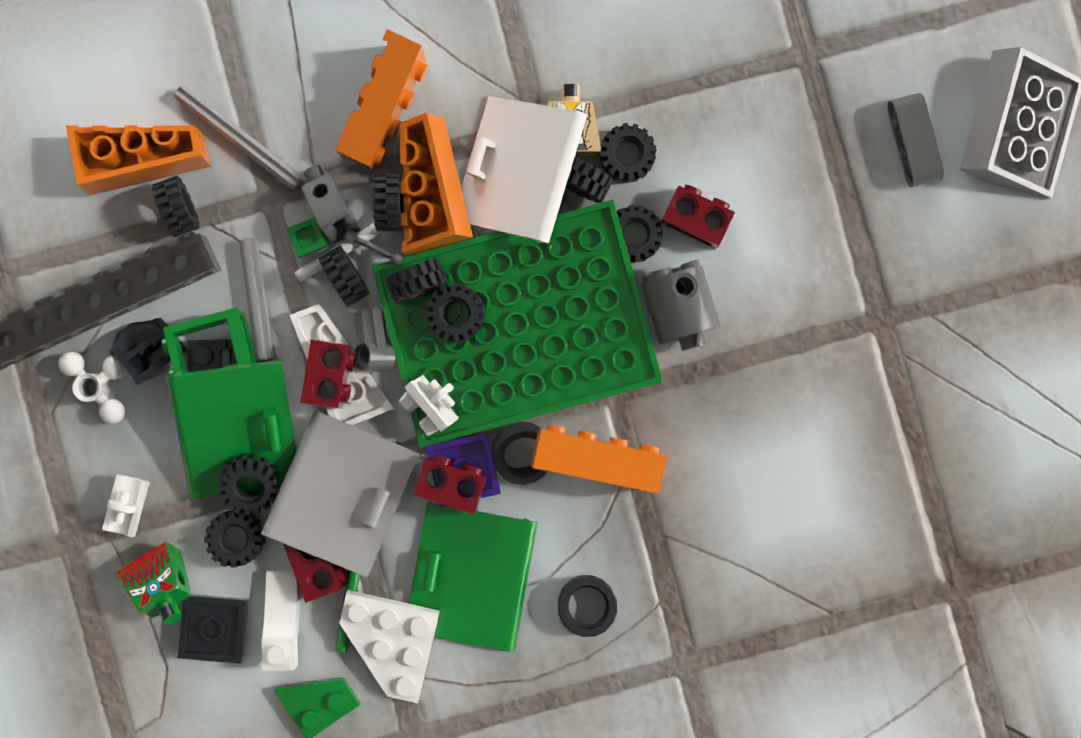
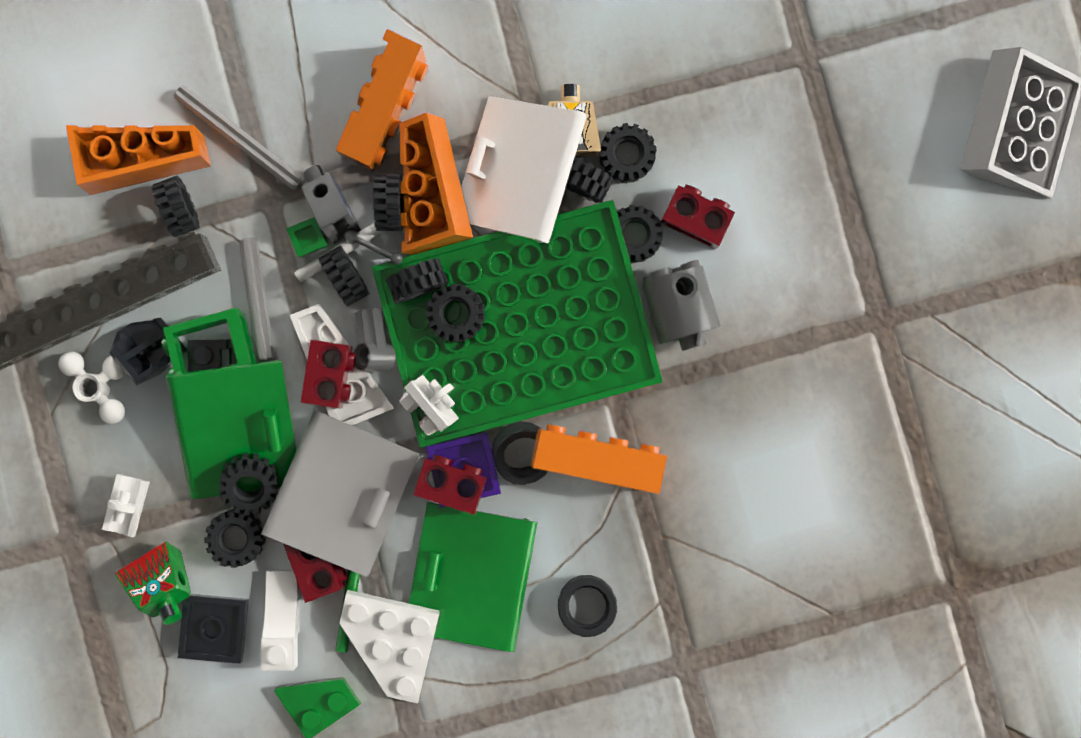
dark grey beam [887,93,944,187] -> none

